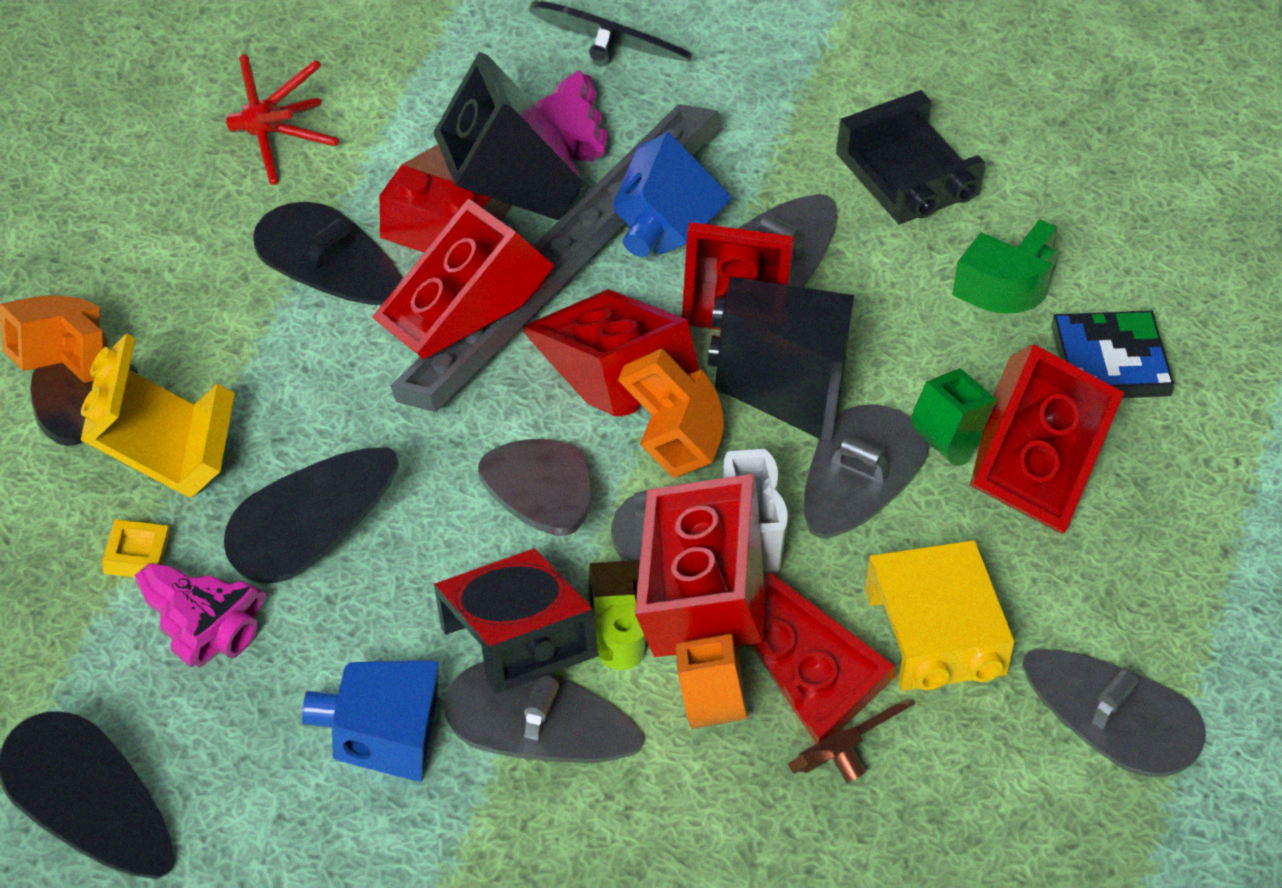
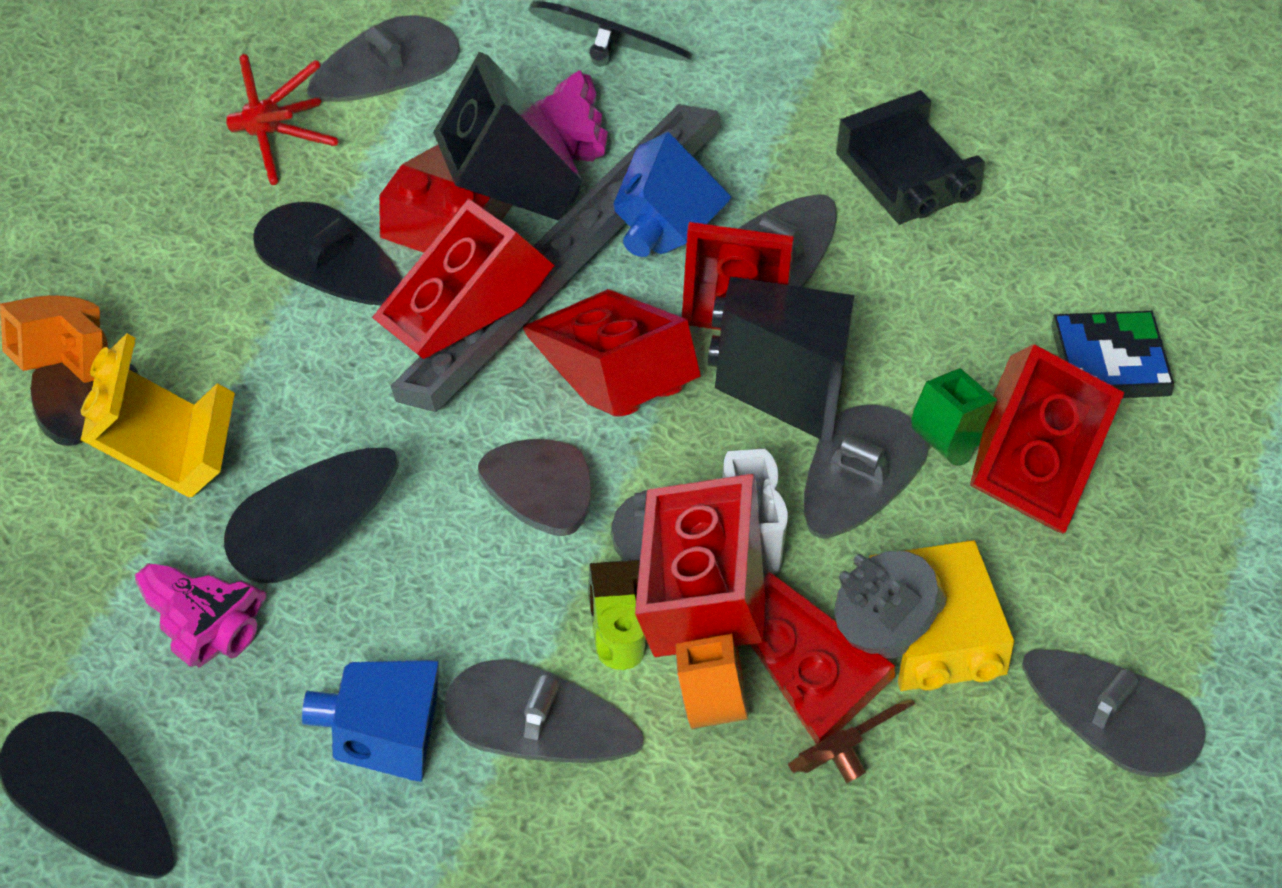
yellow tile [102,519,170,577] -> none
black panel [434,548,599,694] -> none
orange brick [618,349,724,478] -> none
green brick [952,219,1059,314] -> none
none -> flat silver shield [307,15,458,102]
none -> dark grey plate [834,551,947,659]

